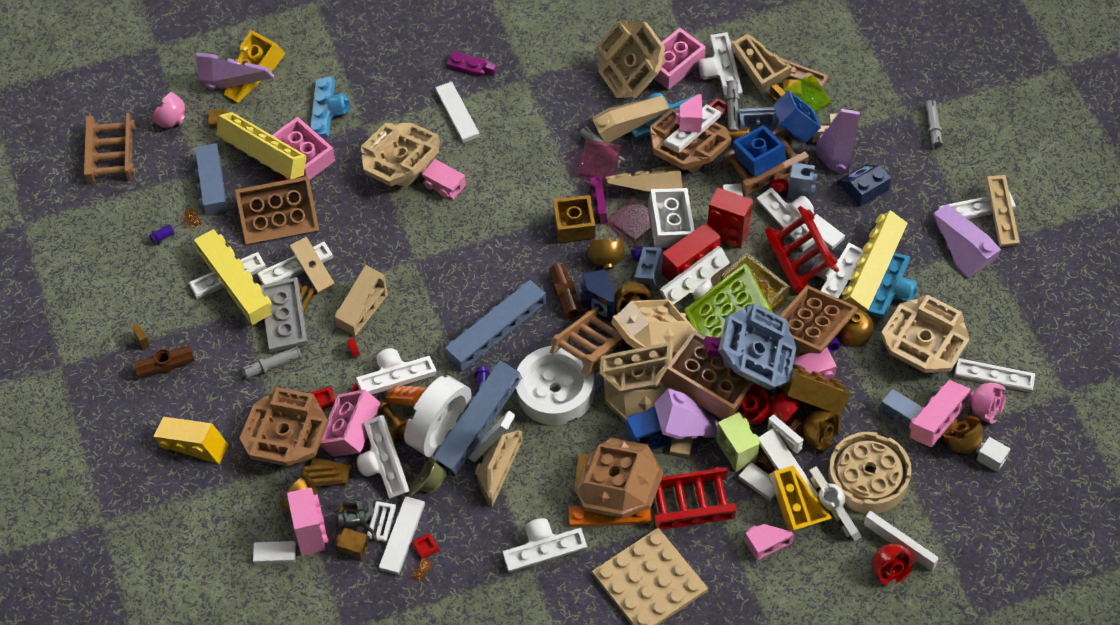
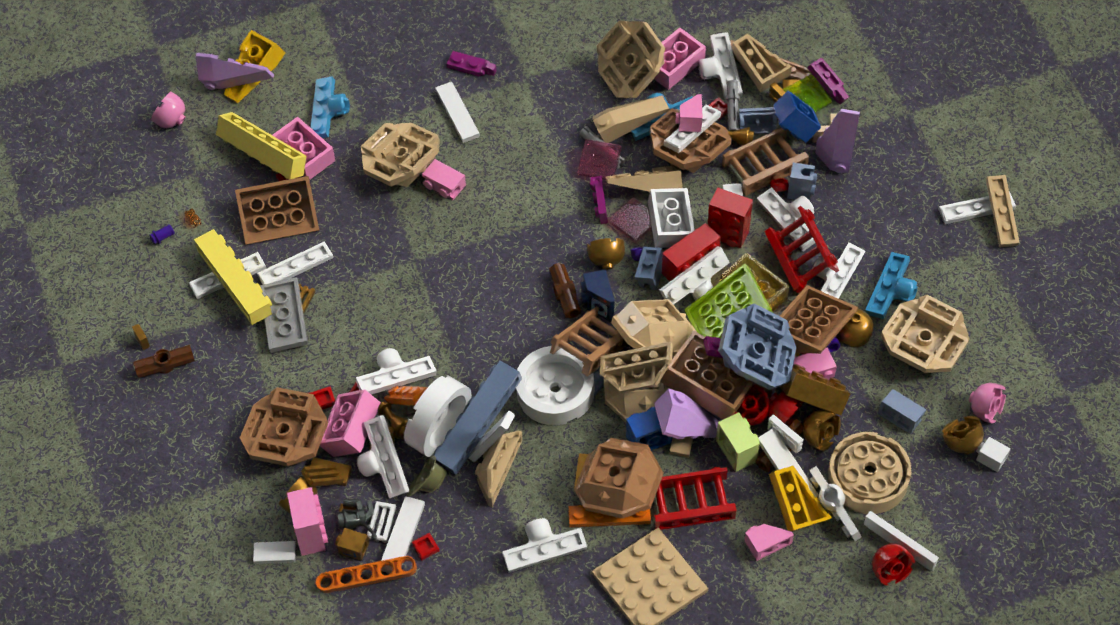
medium nougat fence [84,113,136,185] -> none
yellow wedge [153,417,229,465] -> none
sand blue brick [193,143,228,215] -> none
pearl gold tile [208,108,227,128] -> none
light grey pin [243,346,302,379] -> none
tan tile [290,237,335,294] -> none
tan wedge [335,265,388,336] -> none
red tile [347,338,361,358] -> none
clear orange piece [414,558,433,581] -> none
sand blue brick [445,280,546,371] -> none
dark purple pin [474,366,490,391] -> none
pearl gold brick [553,195,595,243] -> none
pearl gold cylinder [614,282,653,313] -> none
blue brick [733,125,786,178] -> none
white tile [738,462,776,502] -> none
white tile [806,214,845,250] -> none
dark blue slope [837,164,891,207] -> none
light yellow brick [842,210,907,311] -> none
bright pink brick [909,380,970,447] -> none
light grey pin [925,100,943,149] -> none
lavender wedge [933,204,1001,279] -> none
white tile [954,358,1035,393] -> none
none -> orange beam [316,556,417,593]
none -> magenta hinge [807,58,849,105]

